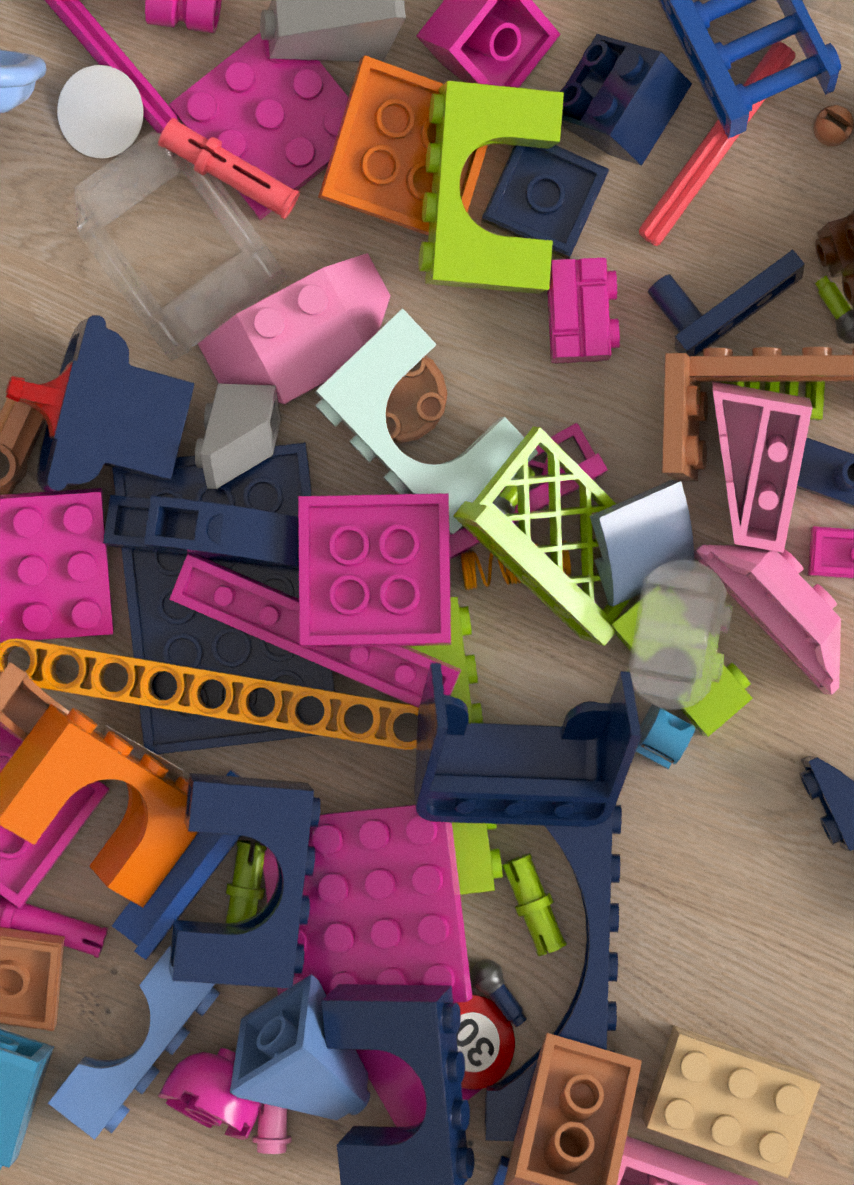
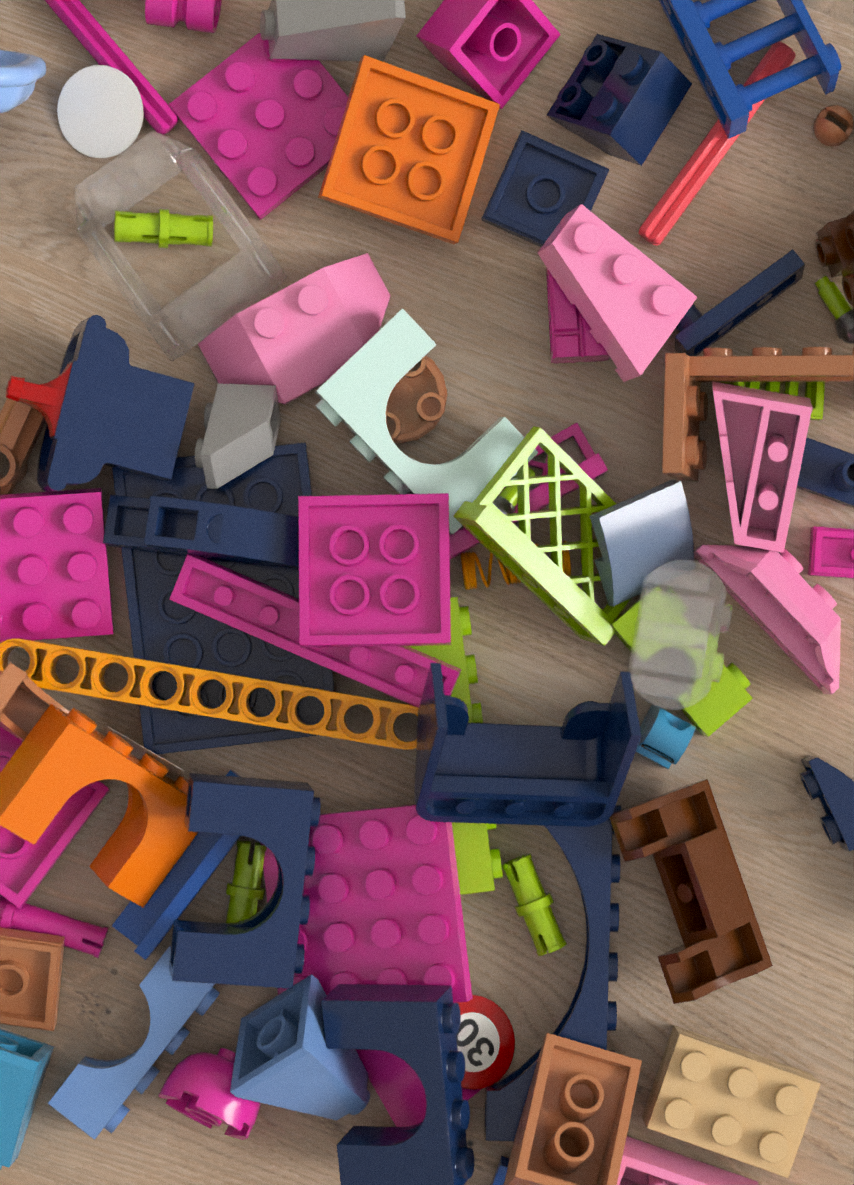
coral pin [158,118,300,219] -> none
bright pink pin [252,1103,292,1154] -> none
lime arch [418,80,564,294] -> none
piece [470,959,527,1027] -> none
none -> lime pin [114,209,213,248]
none -> bright pink wedge [537,204,697,382]
none -> reddish brown bracket [610,779,773,1004]

